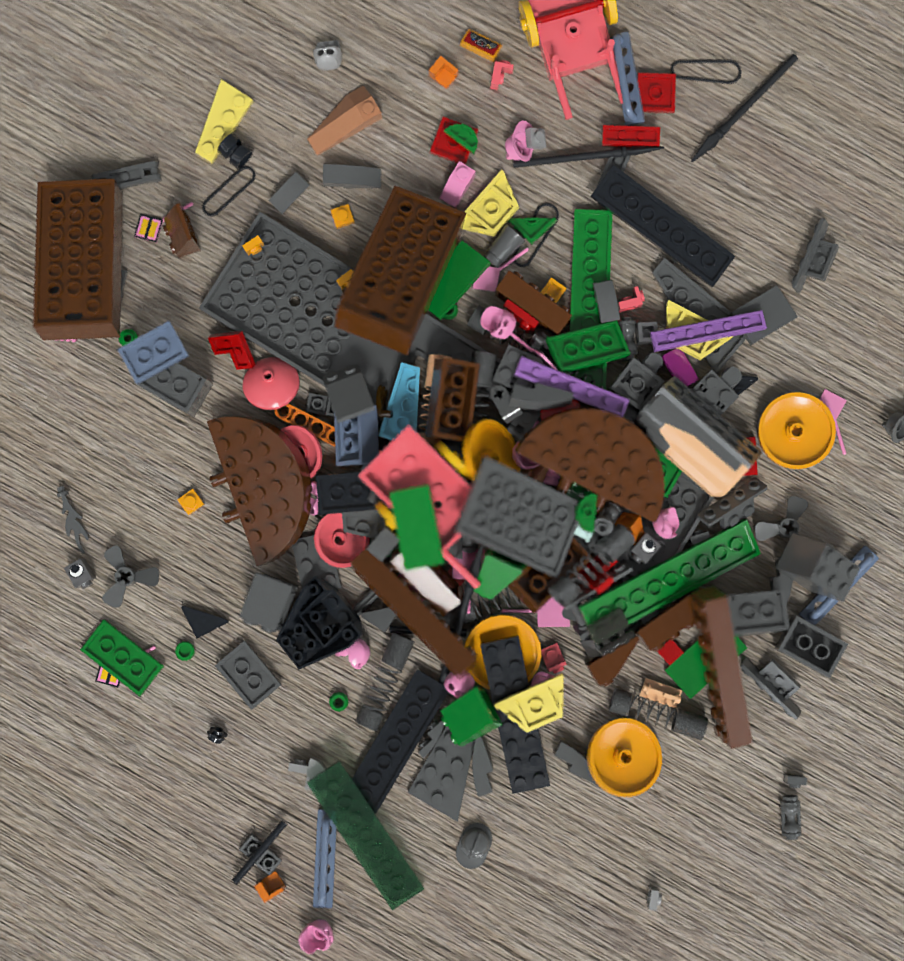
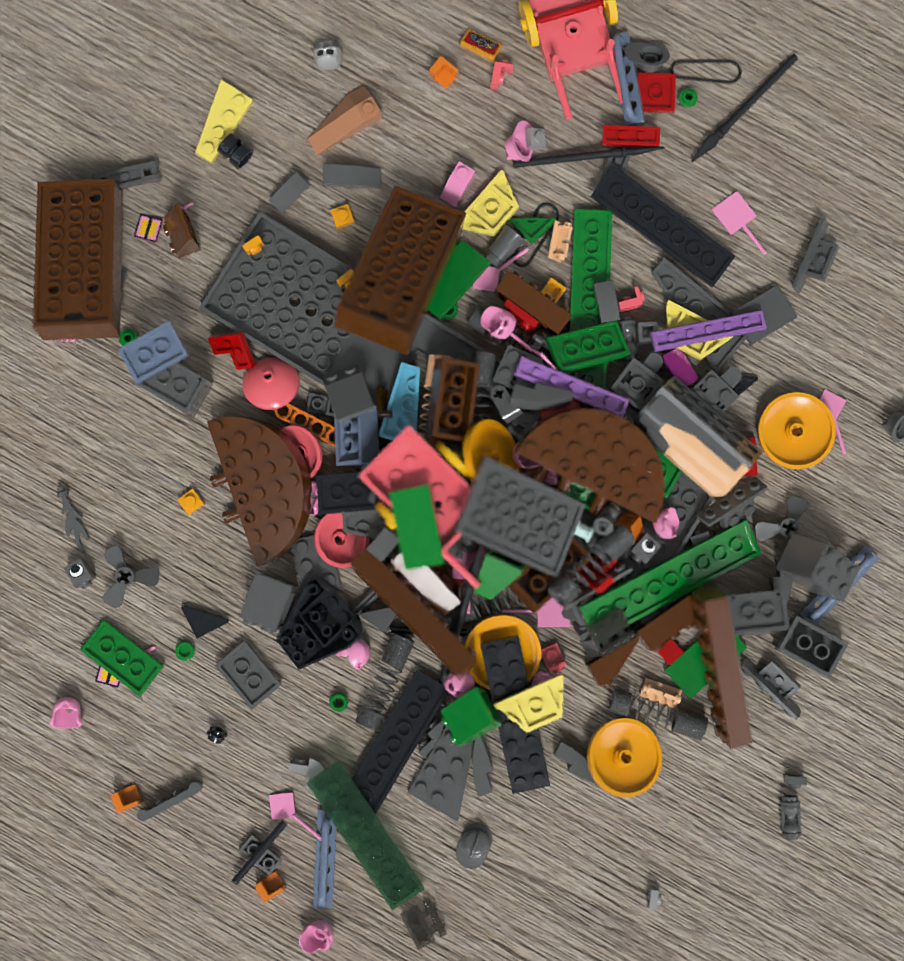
black piece [202,166,256,217] -> none
red plate [430,117,479,165] -> none
green plate [444,124,478,155] -> none
green plate [575,494,597,533] -> none
none -> bright pink hair [50,697,82,729]
none -> orange panel [110,784,143,813]
none -> dark grey plate [137,780,203,821]
none -> bright pink piece [269,792,321,840]
none -> clear smoke plate [400,898,447,950]
none -> light nougat hinge [547,220,573,263]
none -> dark grey piece [624,42,670,73]
none -> green plate [679,88,698,108]
none -> bright pink piece [712,191,767,254]

